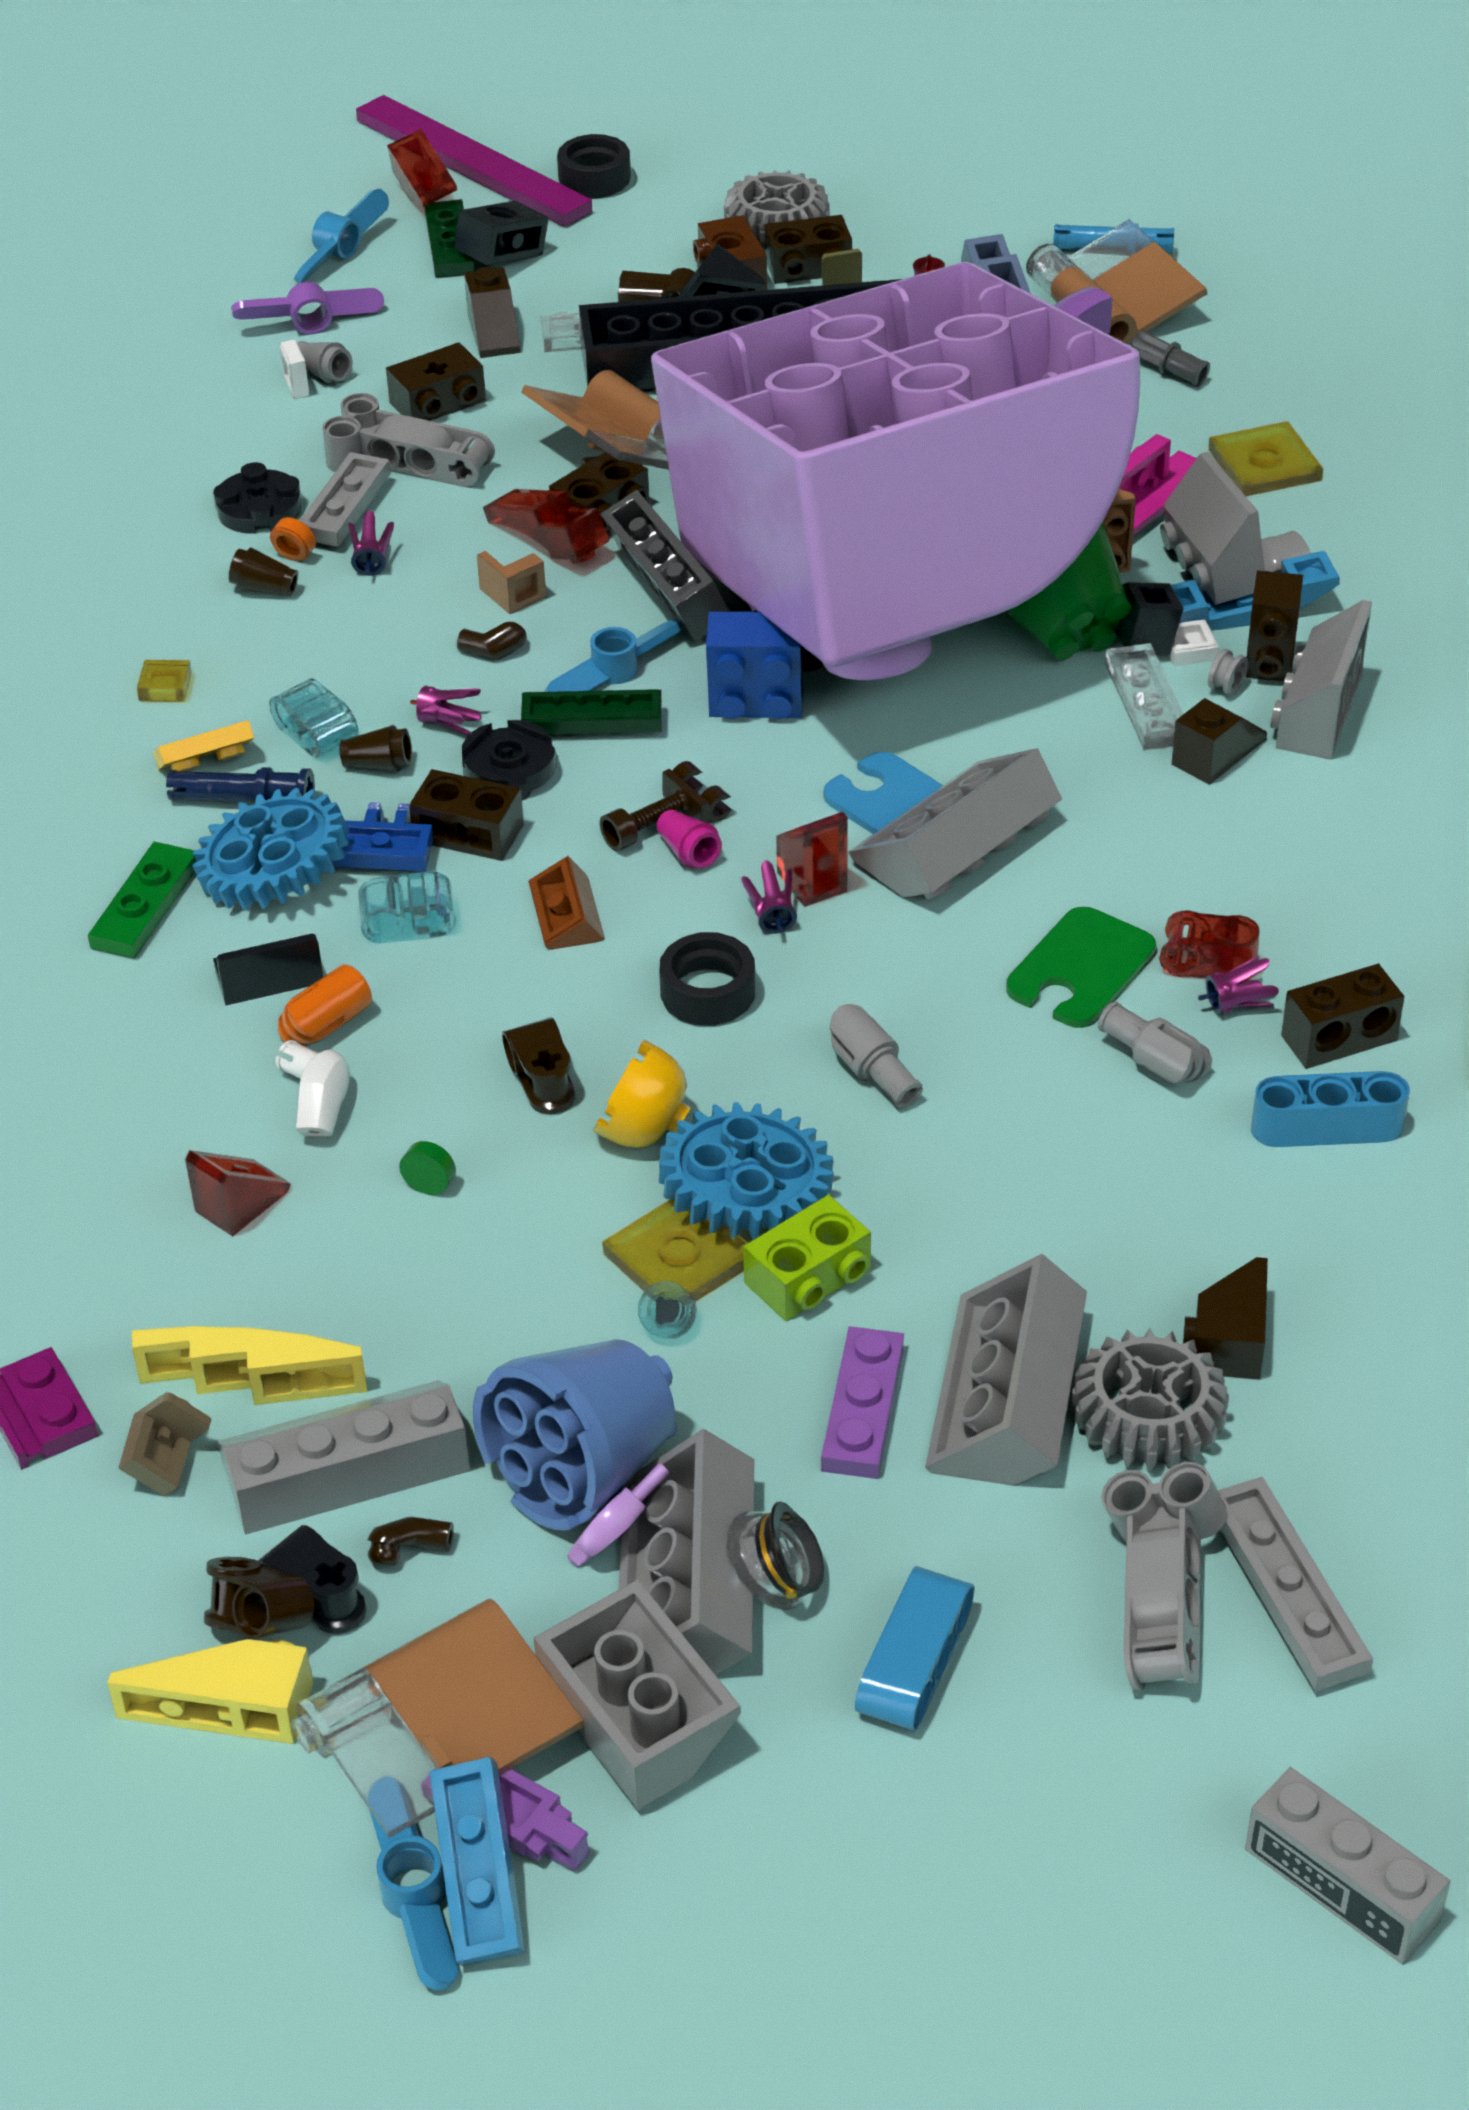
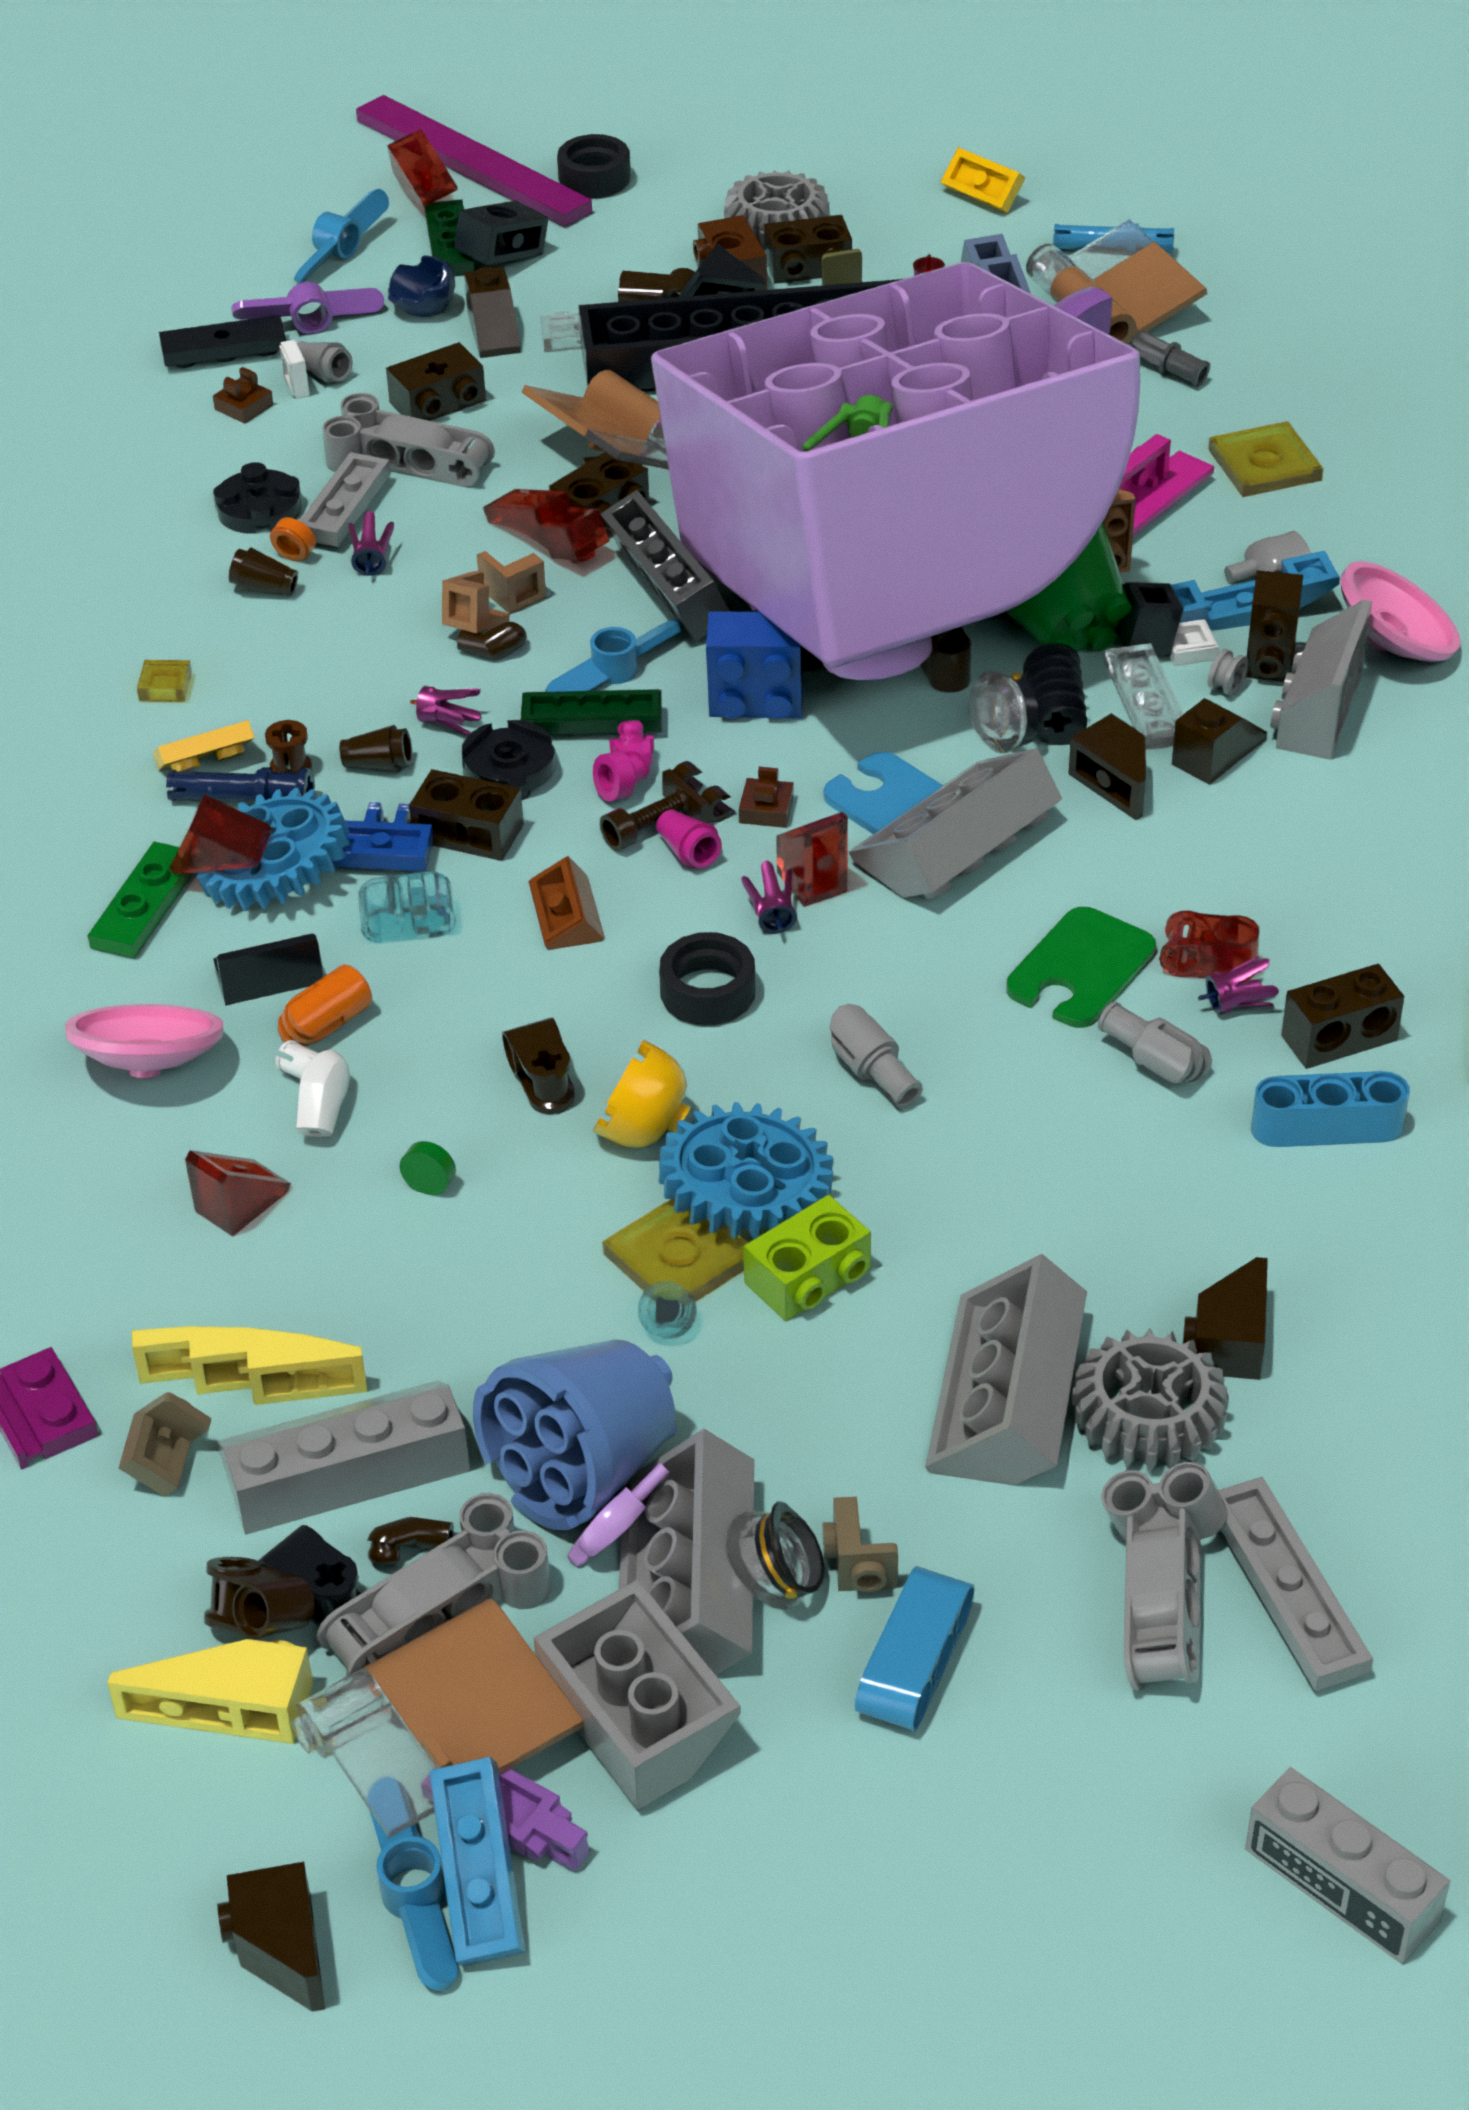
clear light blue beam [269,678,359,758] -> none
medium lavender plate [821,1326,904,1479] -> none
light grey slope [1160,451,1265,605] -> none
none -> bright pink dish [65,1004,223,1078]
none -> black tile [159,315,286,368]
none -> clear red slope [170,794,273,874]
none -> reddish brown tile [213,367,273,424]
none -> dark brown slope [217,1861,325,2012]
none -> reddish brown bush [265,720,312,773]
none -> light grey piece [317,1493,551,1686]
none -> dark blue hair [388,255,455,317]
none -> medium nougat panel [442,571,510,634]
none -> dark pink arm [592,720,654,802]
none -> reddish brown tile [739,766,794,828]
none -> bright green plant [802,395,893,451]
none -> dark tan bracket [822,1496,898,1592]
none -> dark brown piece [921,627,971,693]
none -> yellow plate [940,147,1025,214]
none -> clear piece [968,671,1039,753]
none -> black piece [1023,643,1088,745]
none -> dark brown slope [1068,713,1146,820]
none -> bright pink dish [1340,561,1461,662]

